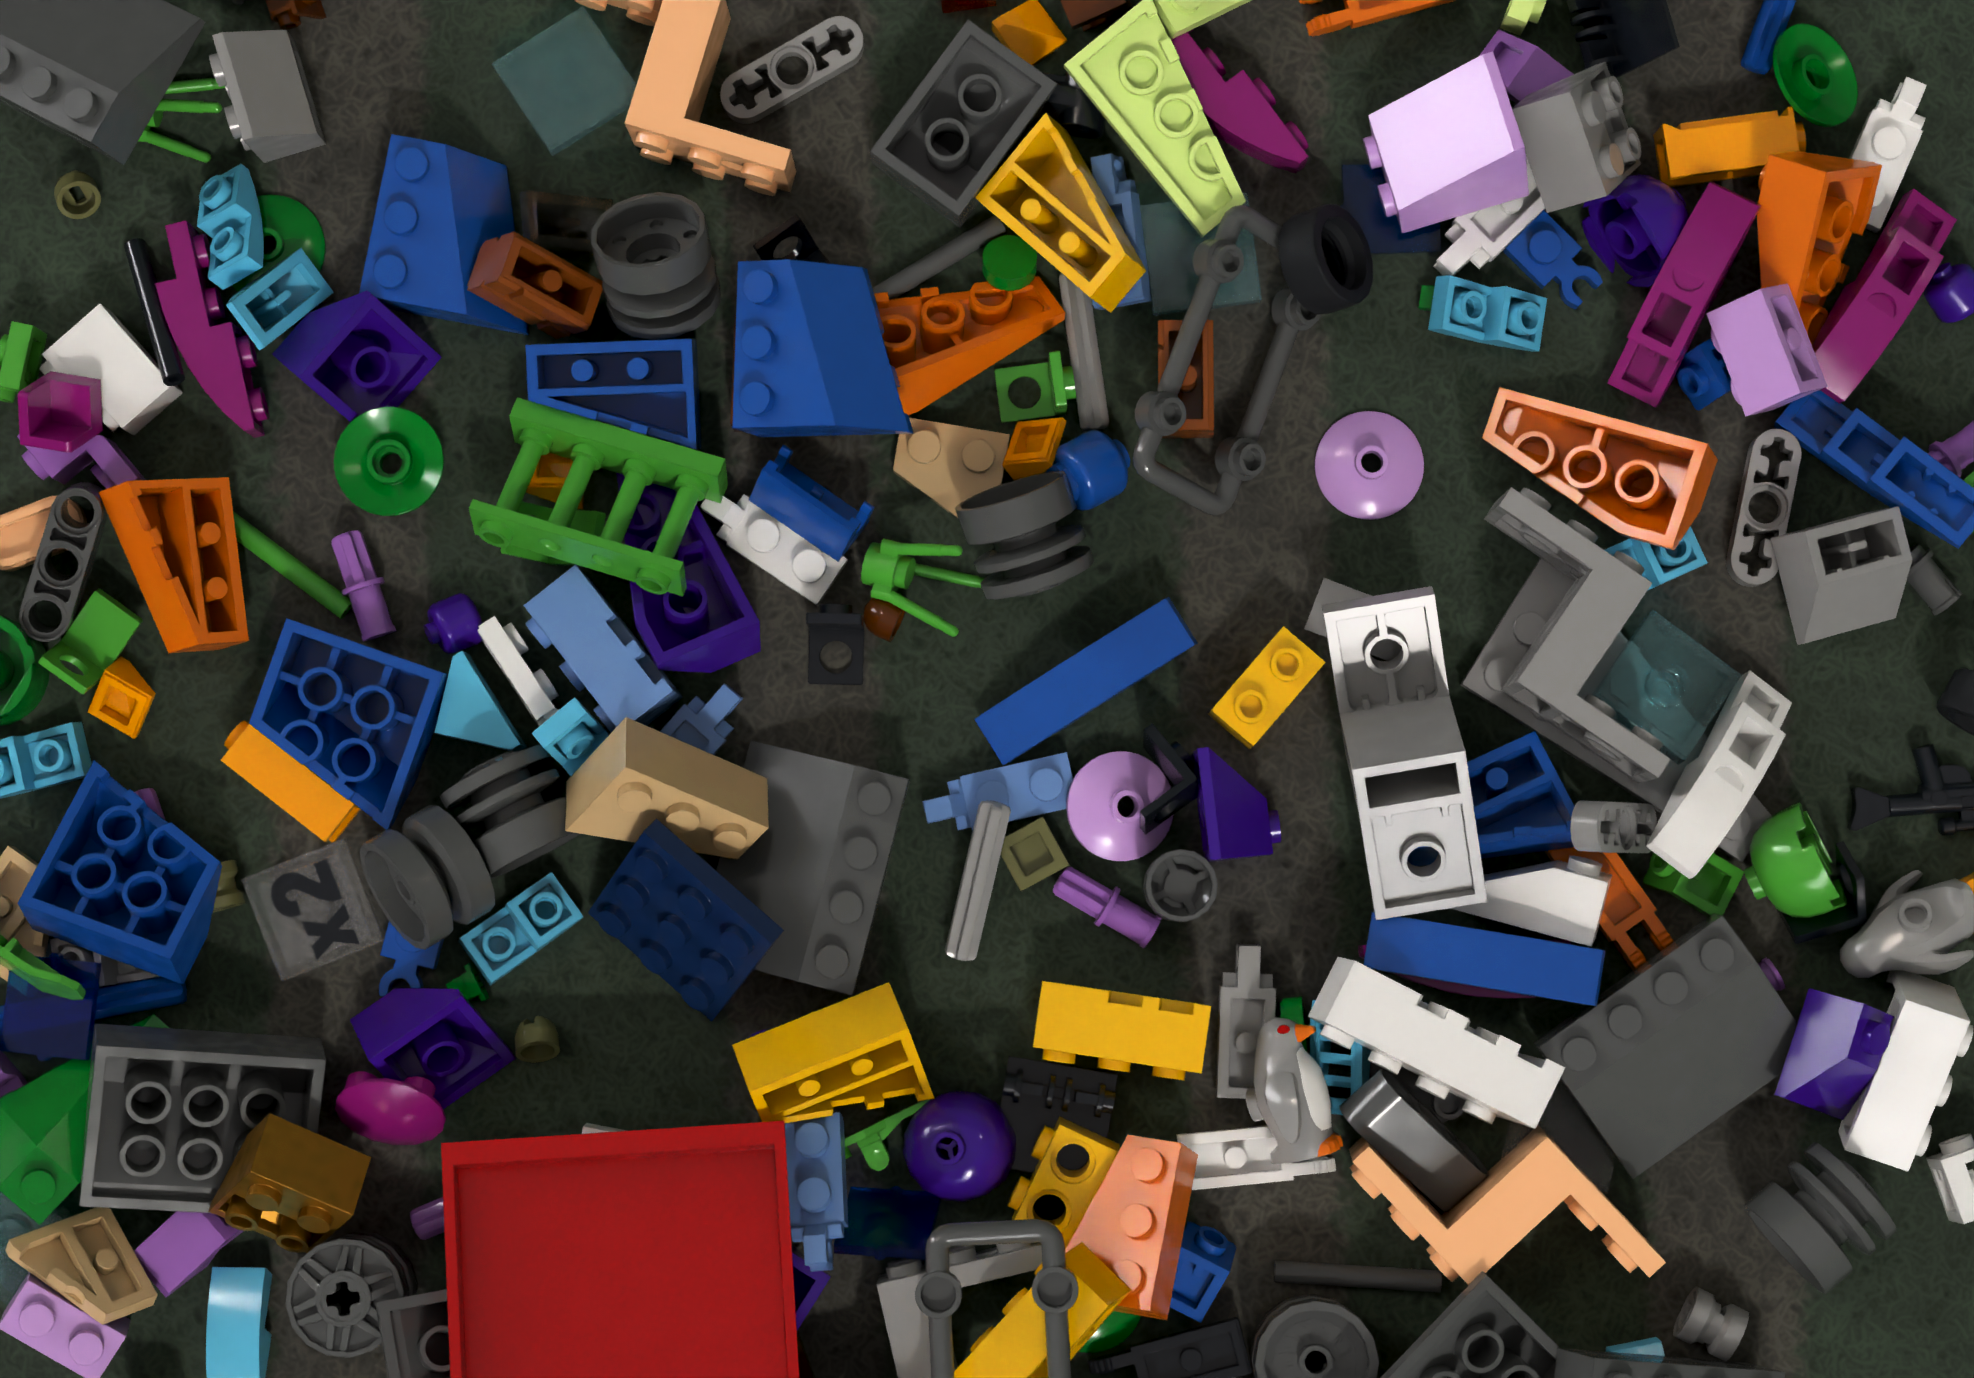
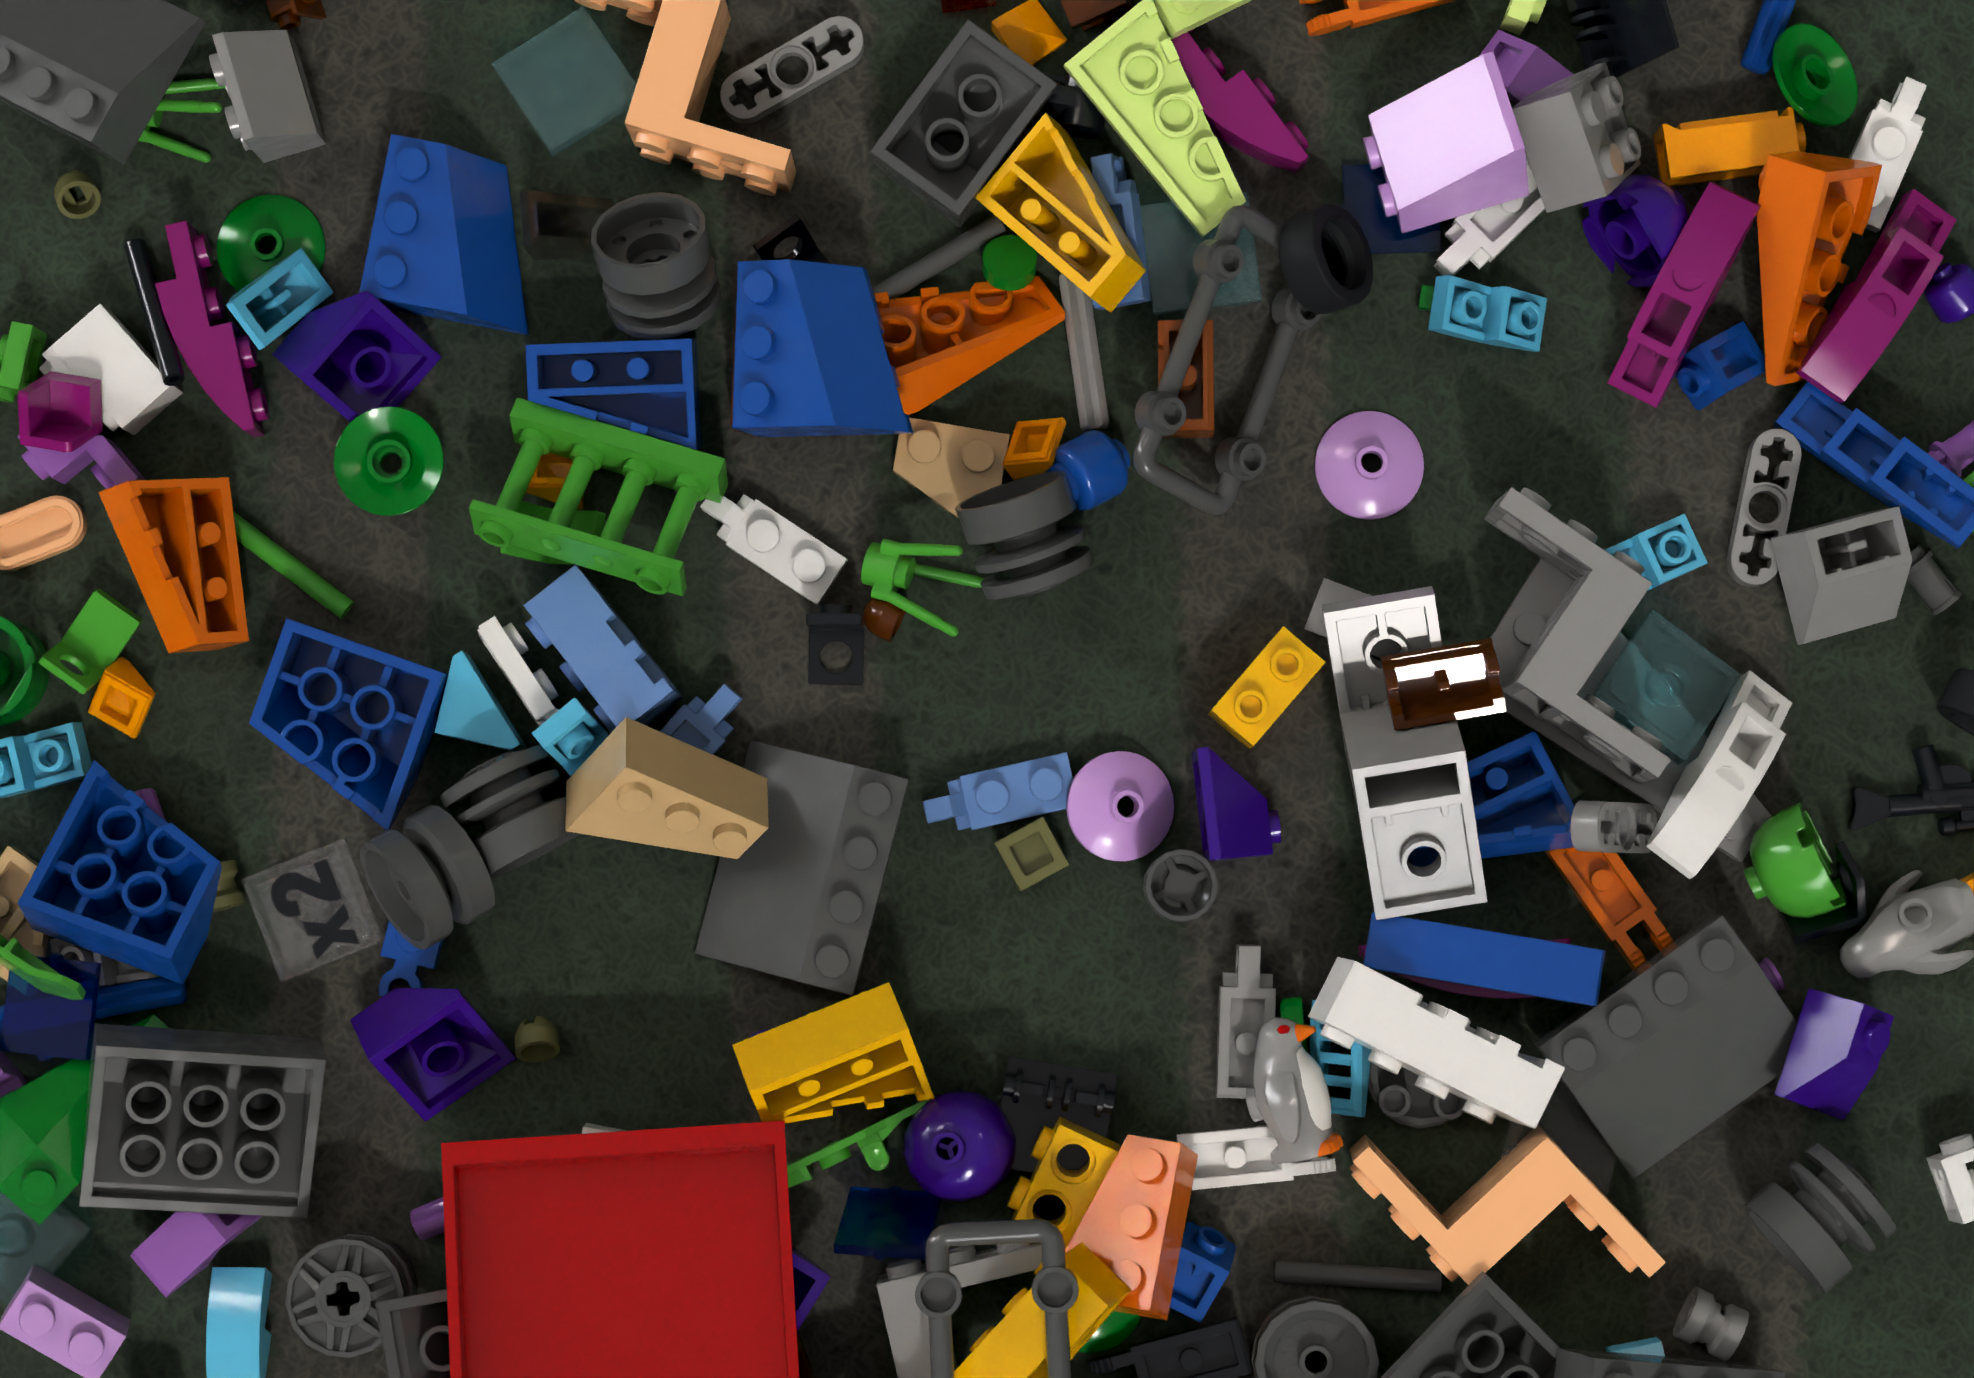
tan wing [5,1207,158,1325] -> none
dark grey beam [19,482,108,642] -> none
medium azure slope [197,163,264,290] -> none
pearl gold slope [208,1113,371,1253] -> none
light orange window [221,720,361,843] -> none
medium lavender axle [331,530,396,642] -> none
magenta dish [335,1071,446,1145] -> none
dark purple piece [424,593,483,654] -> none
green piece [446,962,490,1002] -> none
medium azure slope [458,872,584,986] -> none
dark orange brick [467,232,603,339] -> none
dark blue plate [588,819,784,1022] -> none
dark purple wedge [616,473,761,673] -> none
blue hinge [749,444,875,562] -> none
medium blue hinge [785,1112,848,1272] -> none
light grey axle [945,800,1011,961] -> none
blue slope [974,597,1198,765] -> none
bright green bracket [994,351,1076,423] -> none
yellow wedge [1032,981,1211,1080] -> none
medium lavender axle [1053,867,1162,948] -> none
black bracket [1140,724,1198,835] -> none
dark grey beam [1339,1069,1489,1212] -> none
white slope [1450,856,1612,947] -> none
orange wedge [1482,387,1718,550] -> none
blue plate [1503,210,1603,309] -> none
bright green bracket [1643,853,1744,917] -> none
lavender brick [1706,283,1828,417] -> none
white wedge [1838,970,1973,1171] -> none
none -> reddish brown hinge [1381,638,1506,730]

